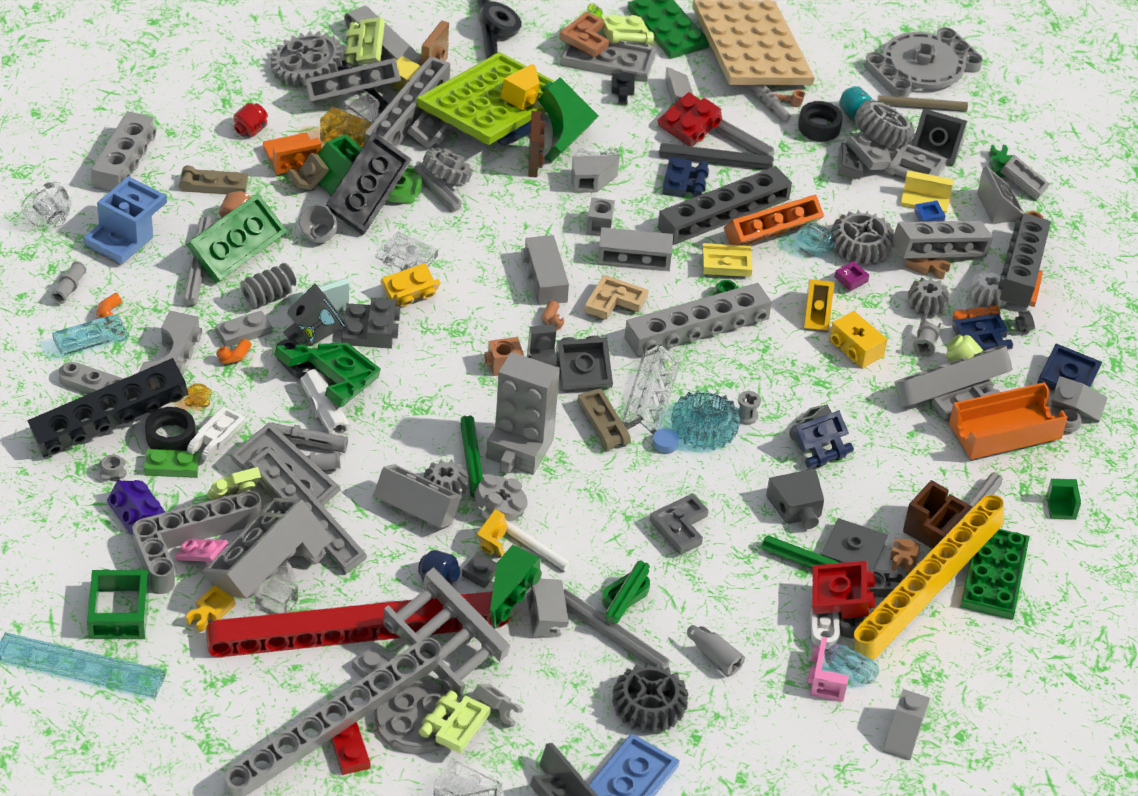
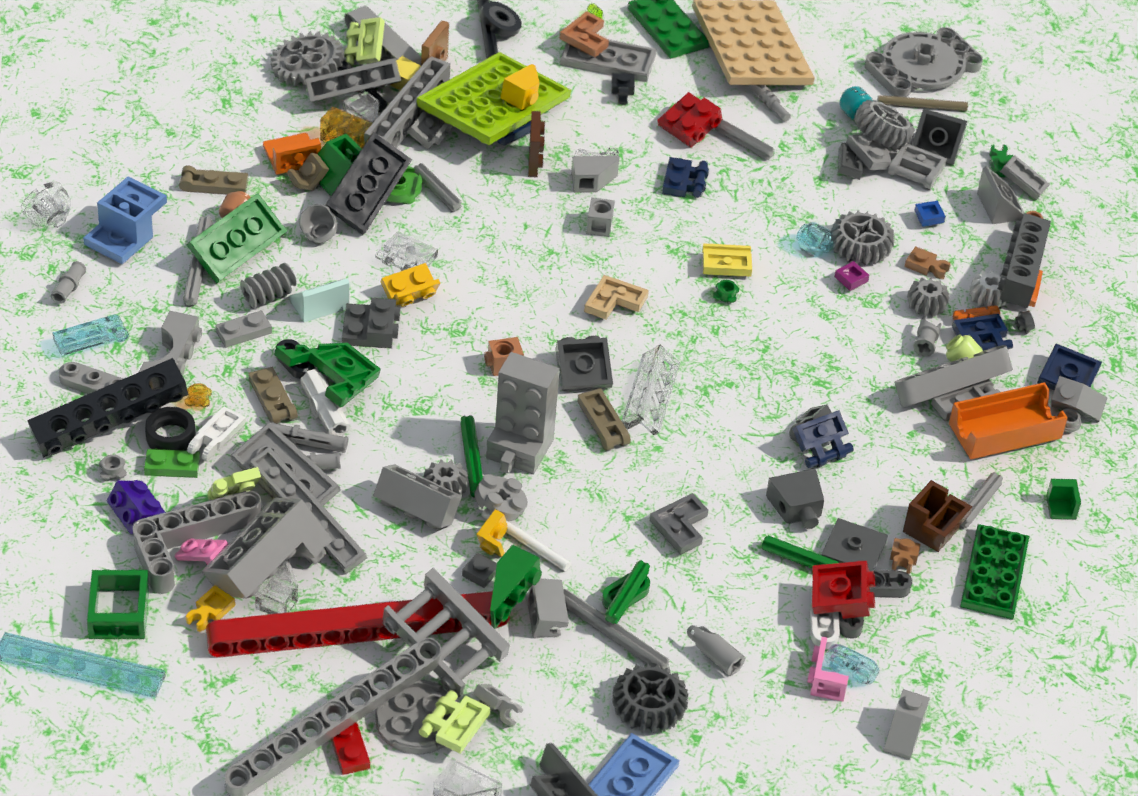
light grey brick [91,111,157,191] -> none
orange arm [96,293,122,323] -> none
orange arm [216,339,252,364] -> none
red head [233,103,268,137] -> none
dark grey torso [283,283,347,344] -> none
light grey plate [352,646,389,690] -> none
dark blue head [418,550,460,585] -> none
light grey gear [422,148,473,185] -> none
light grey brick [521,235,569,305] -> none
dark grey plate [527,324,557,367] -> none
green arch [538,77,599,163] -> none
nougat arm [542,300,565,331] -> none
light grey brick [598,227,673,271] -> none
yellowish green plate [600,15,654,45] -> none
light grey brick [624,283,772,357] -> none
medium blue tile [653,428,679,453] -> none
dark grey brick [657,166,792,245] -> none
dark grey axle [659,143,774,169] -> none
light grey slope [665,67,693,105] -> none
clear light blue gear [671,389,740,450] -> none
orange brick [723,194,824,245] -> none
light grey bush [735,391,761,425] -> none
nougat hand [774,89,805,107] -> none
black tyre [798,101,843,142] -> none
yellow slope [804,279,834,331] -> none
yellow brick [829,311,888,369] -> none
yellow beam [854,495,1004,661] -> none
light grey brick [891,221,993,258] -> none
light yellow panel [901,171,954,214] -> none
none -> dark tan plate [249,366,298,424]

